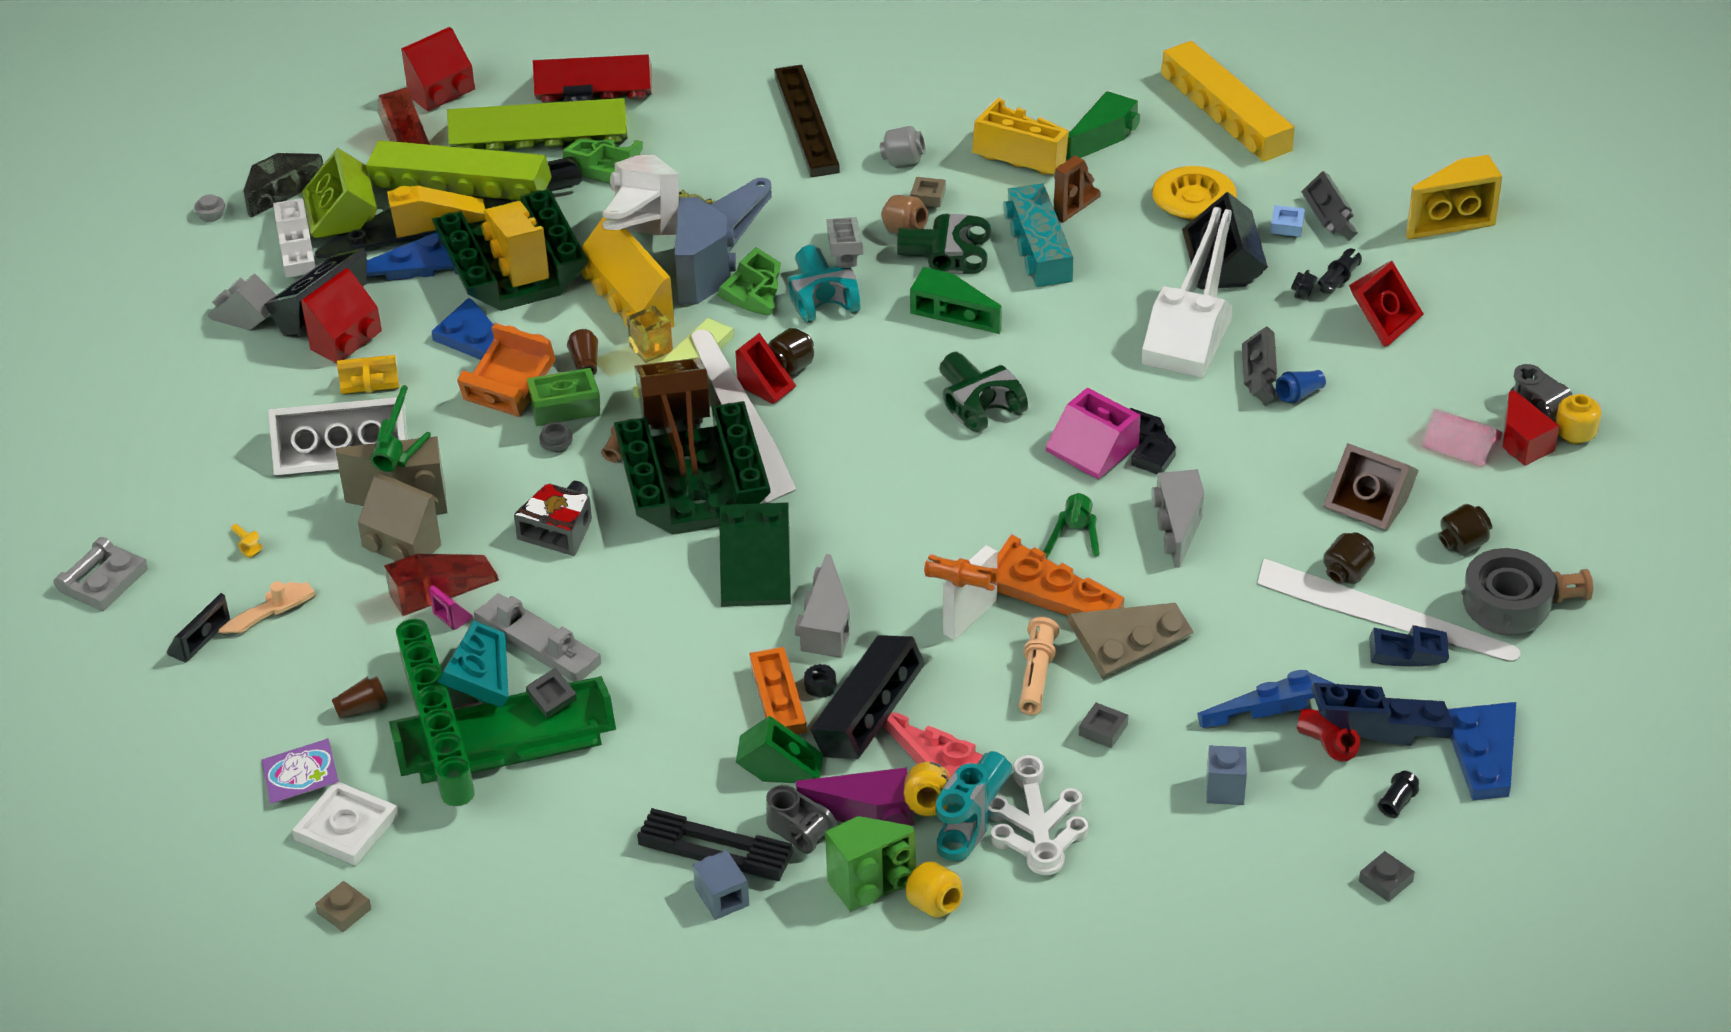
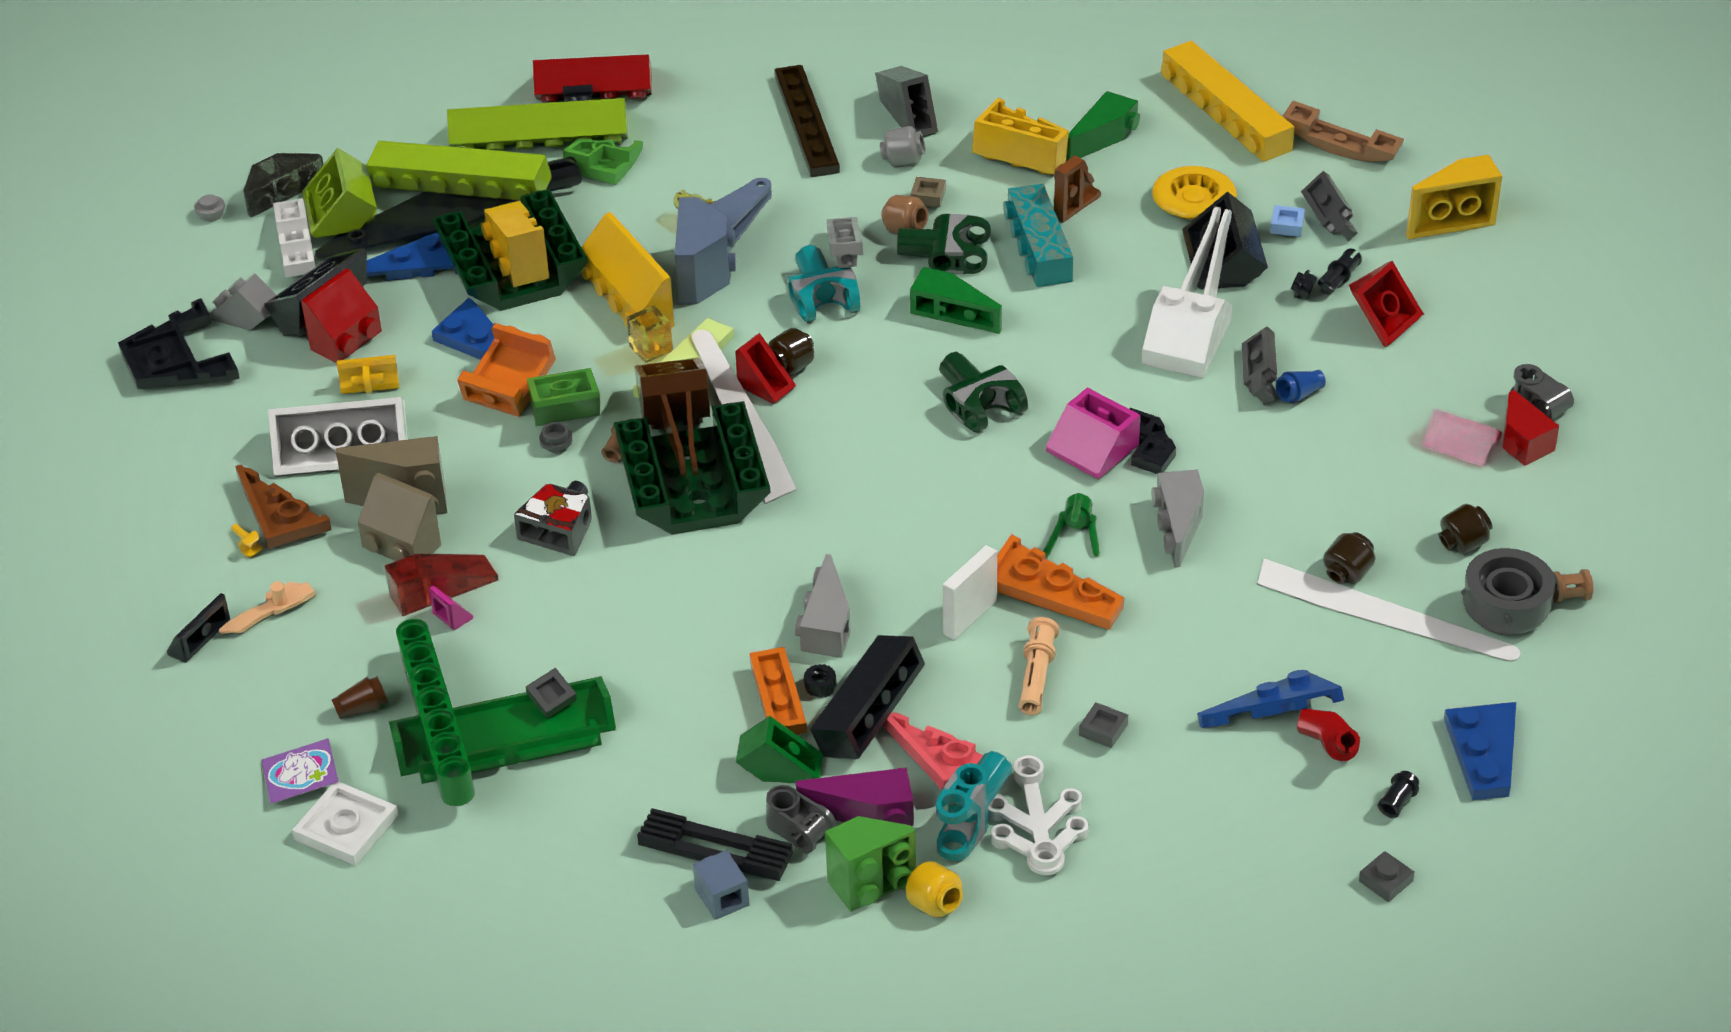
light grey plate [53,537,148,611] -> none
dark tan plate [315,881,371,932] -> none
green plant [370,385,431,472] -> none
clear red slope [378,88,430,145] -> none
yellow slope [387,185,485,238] -> none
red slope [401,27,475,112] -> none
teal wing [437,620,509,708] -> none
light grey hinge [474,593,601,682] -> none
reddish brown cone [567,329,598,376] -> none
white slope [603,155,679,235] -> none
bright green slope [717,247,781,315] -> none
dark green slope [719,502,791,607] -> none
yellow head [904,762,951,817] -> none
orange pin [924,554,999,591] -> none
dark tan wing [1066,603,1194,679] -> none
sand blue brick [1206,745,1247,805] -> none
dark blue slope [1311,683,1455,746] -> none
slope [1323,443,1419,530] -> none
dark blue slope [1369,625,1449,666] -> none
yellow head [1555,394,1601,444] -> none
none -> black wing [118,298,240,389]
none -> dark orange wing [235,464,332,549]
none -> dark grey slope [875,66,938,136]
none -> medium nougat slope [1283,101,1404,162]

